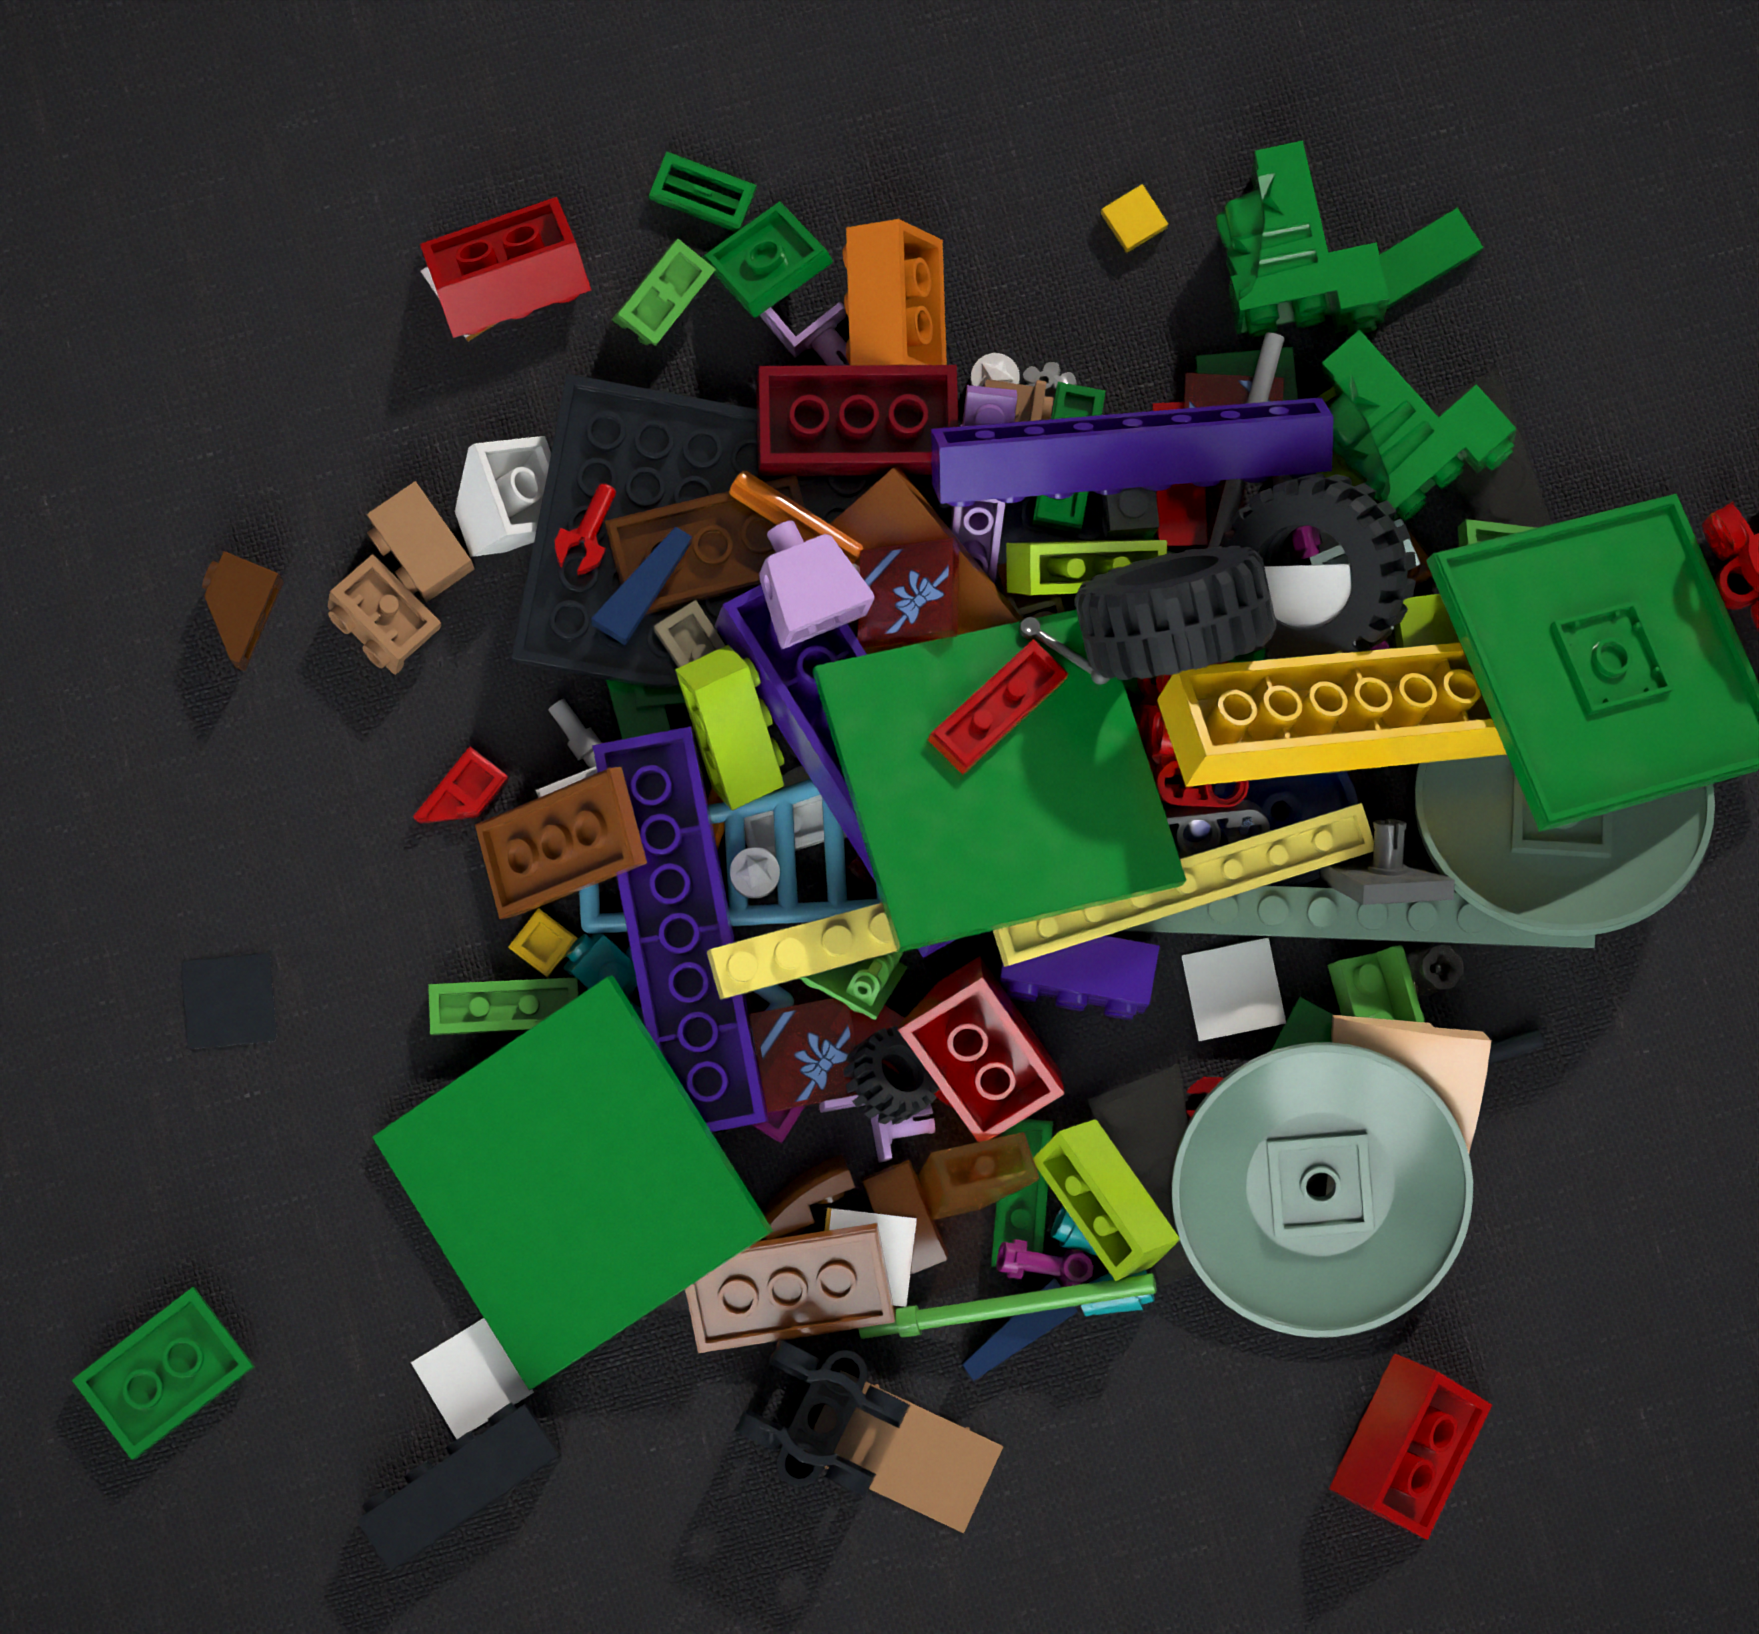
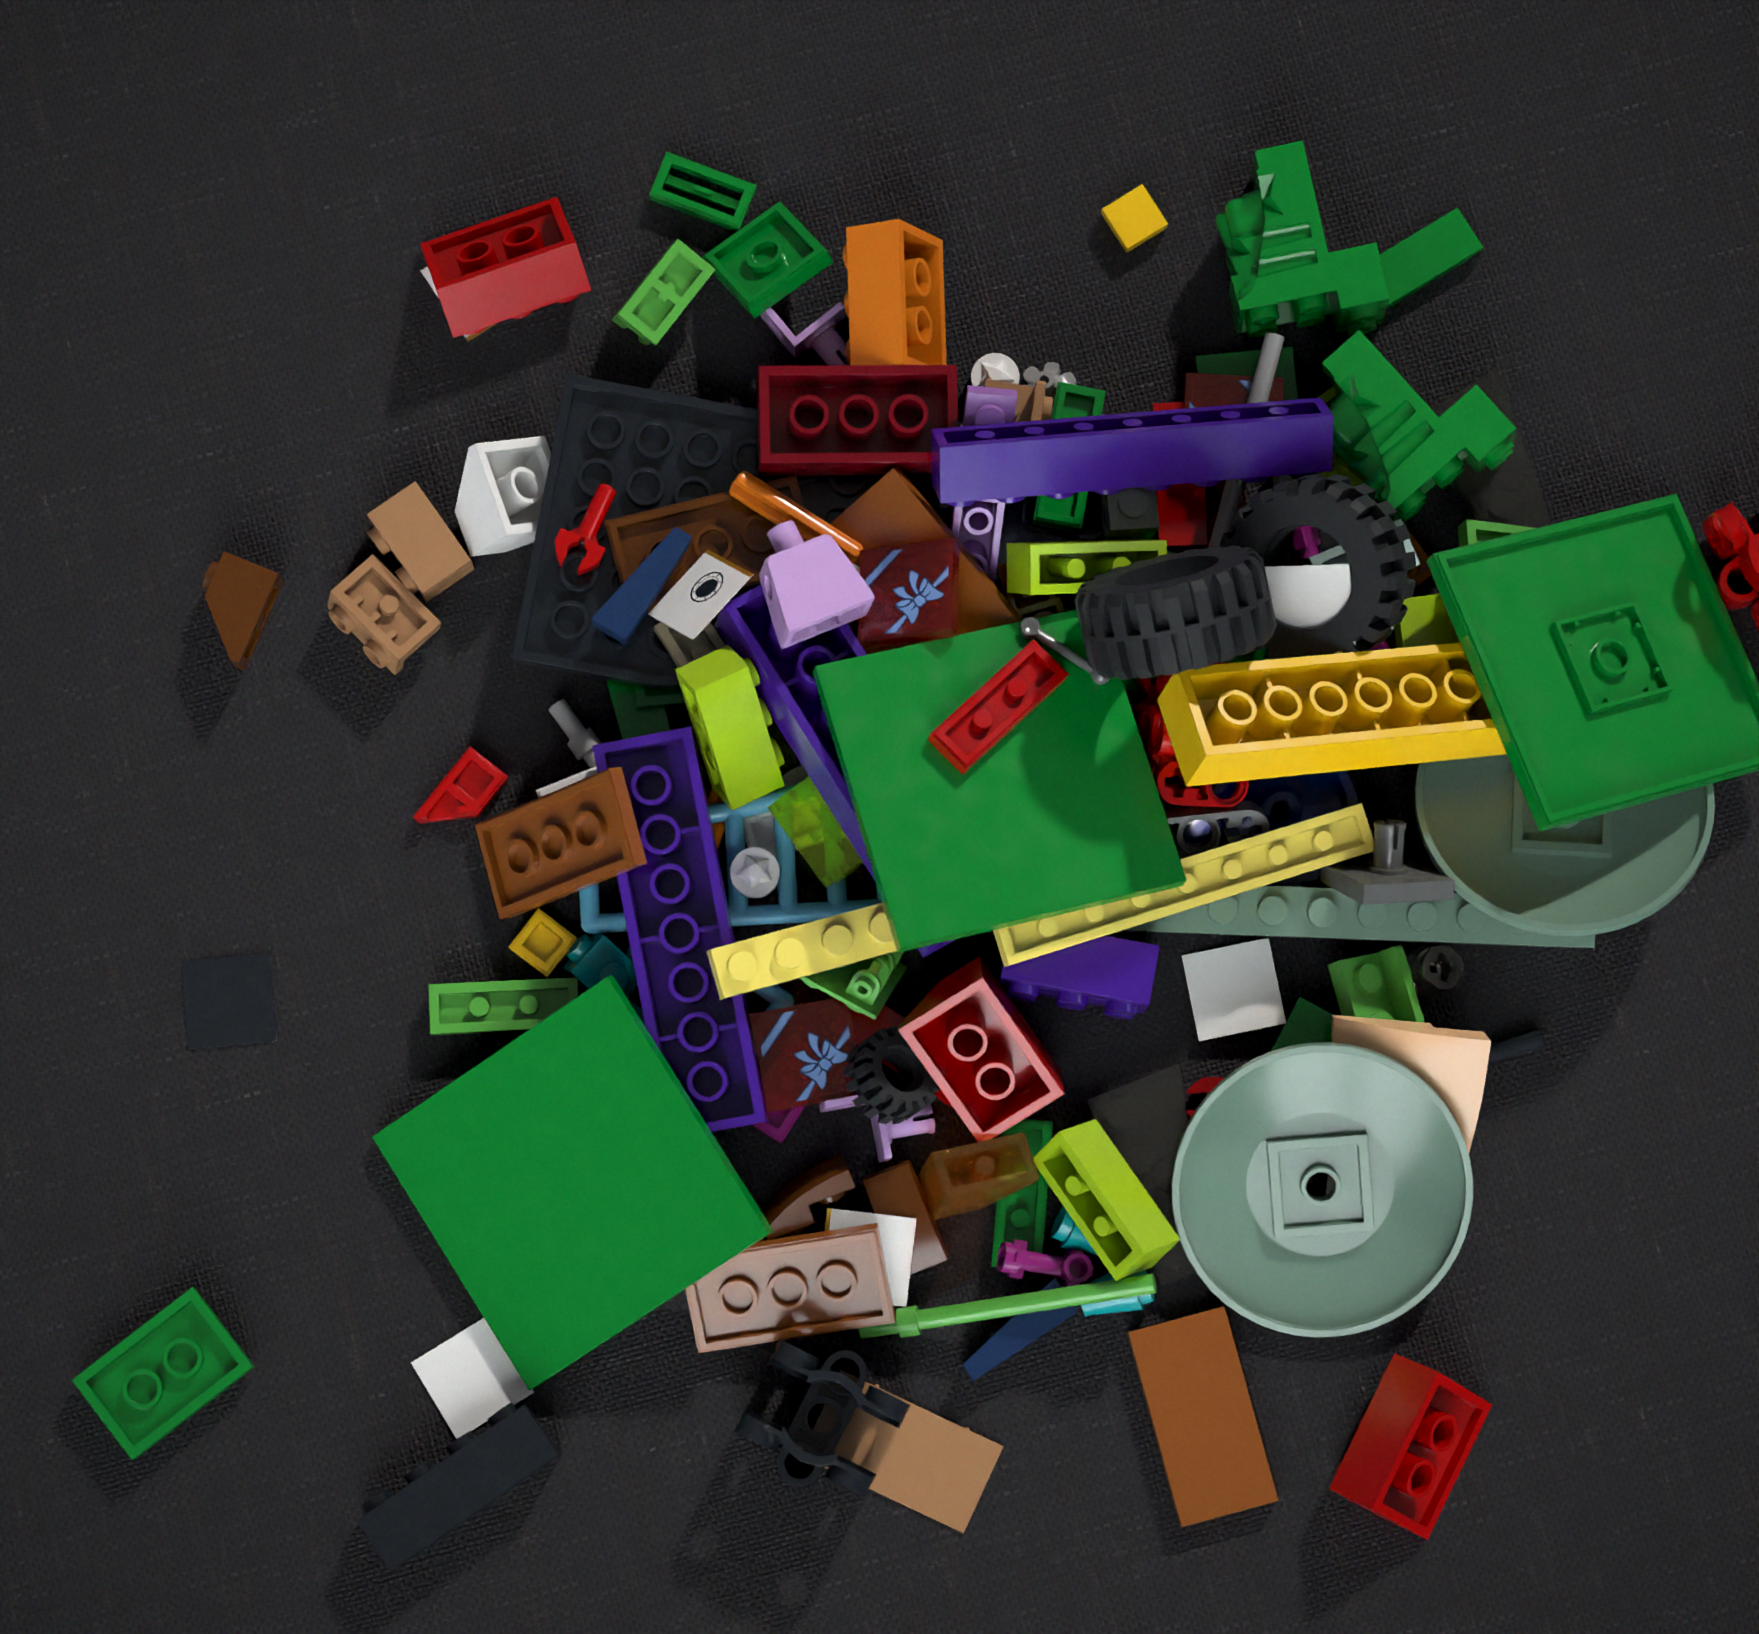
none -> white sticker [648,550,754,640]
none -> clear neon green hinge [767,776,864,888]
none -> dark orange tile [1127,1306,1278,1527]

